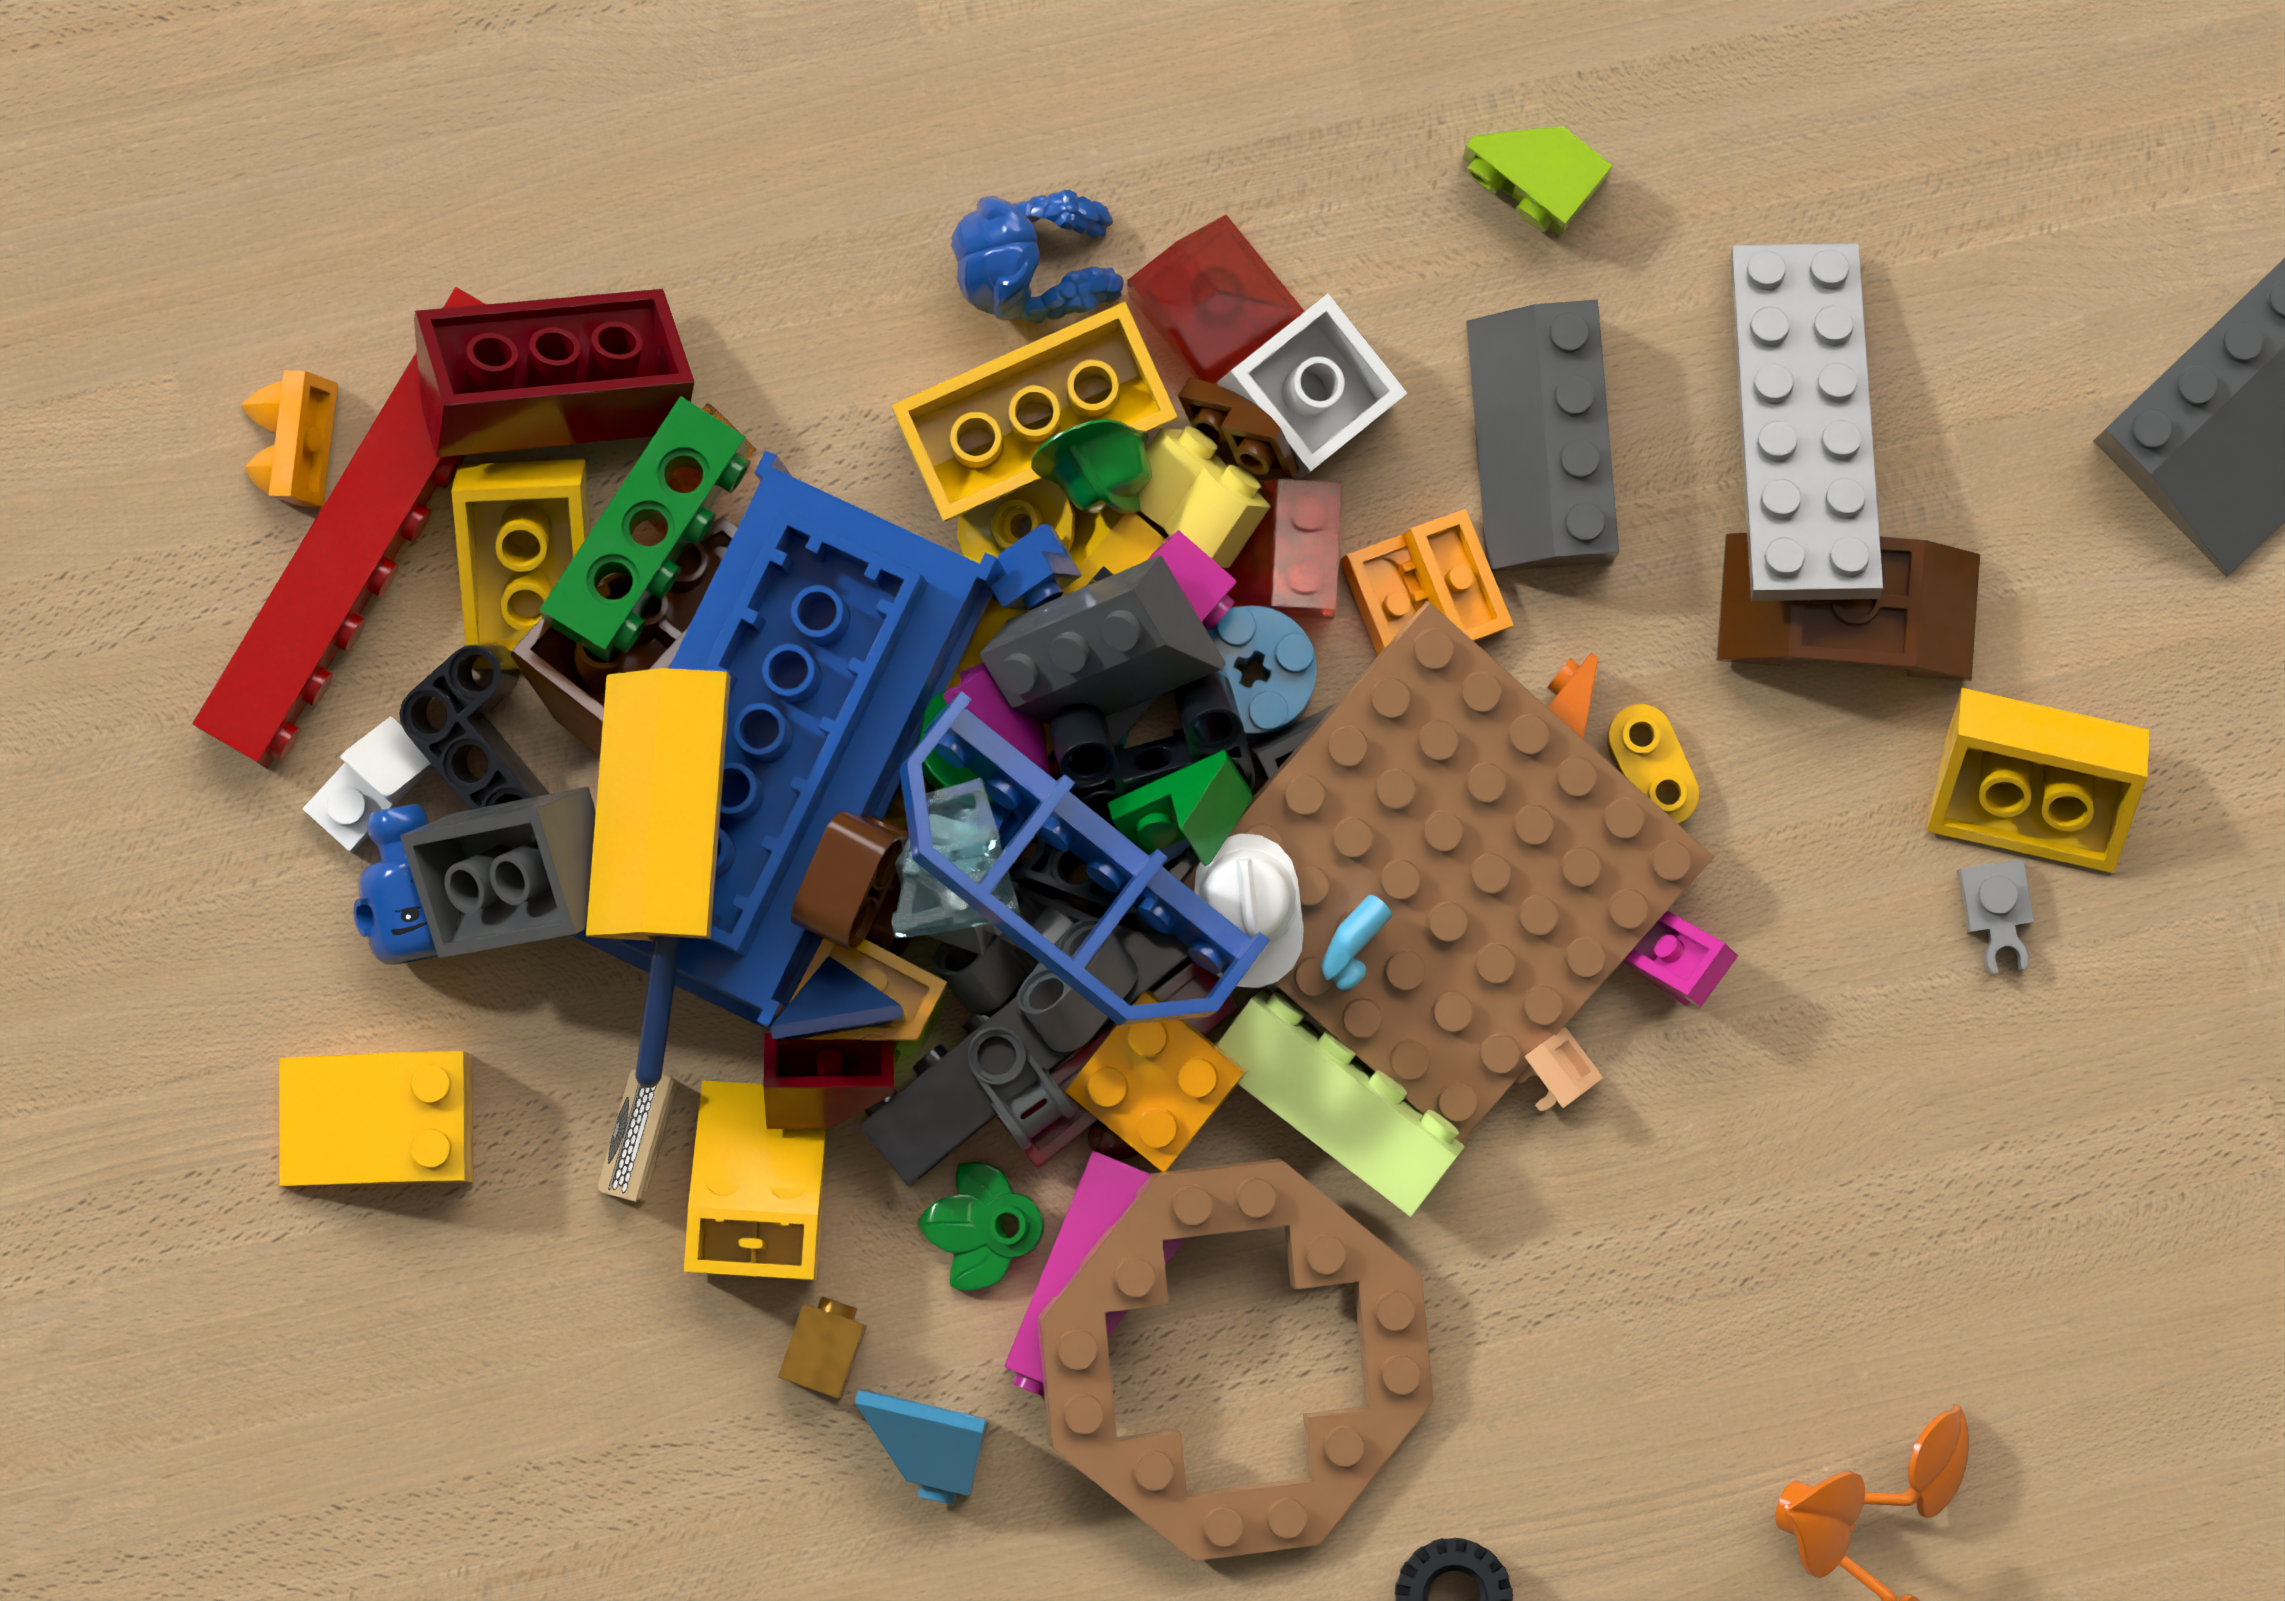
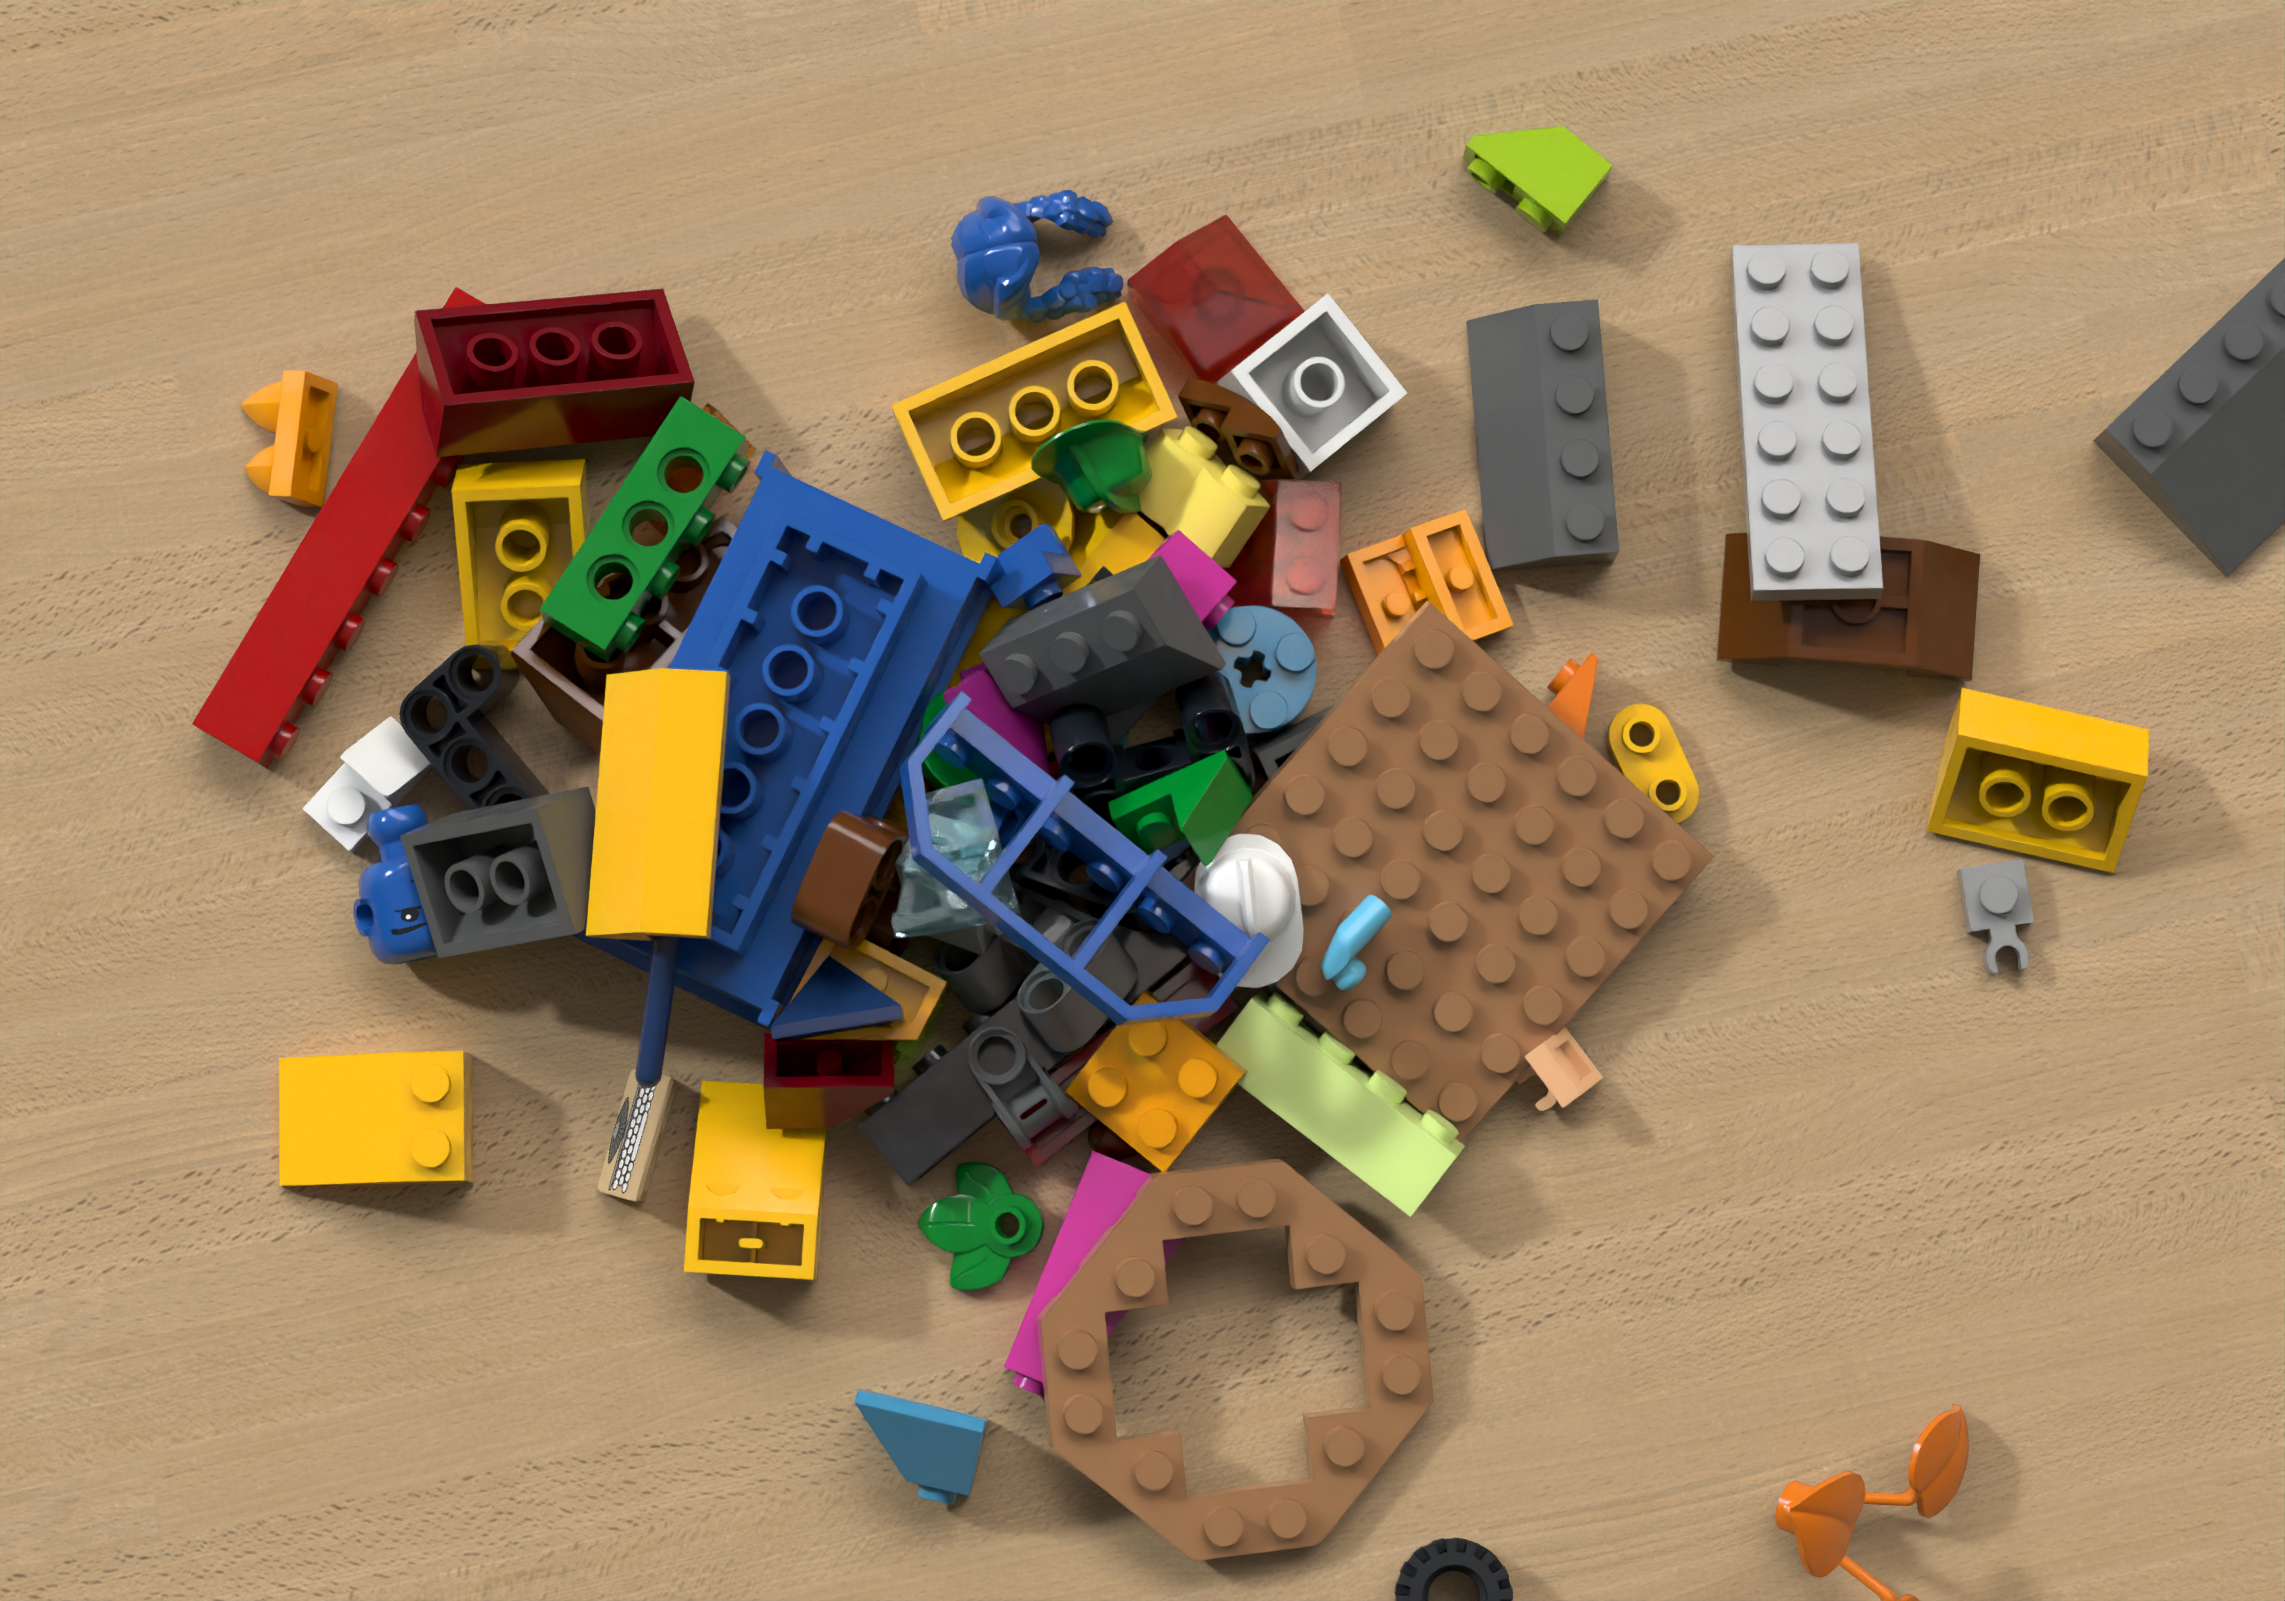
pearl gold brick [777,1296,867,1399] -> none
dark pink slope [1623,911,1738,1008] -> none

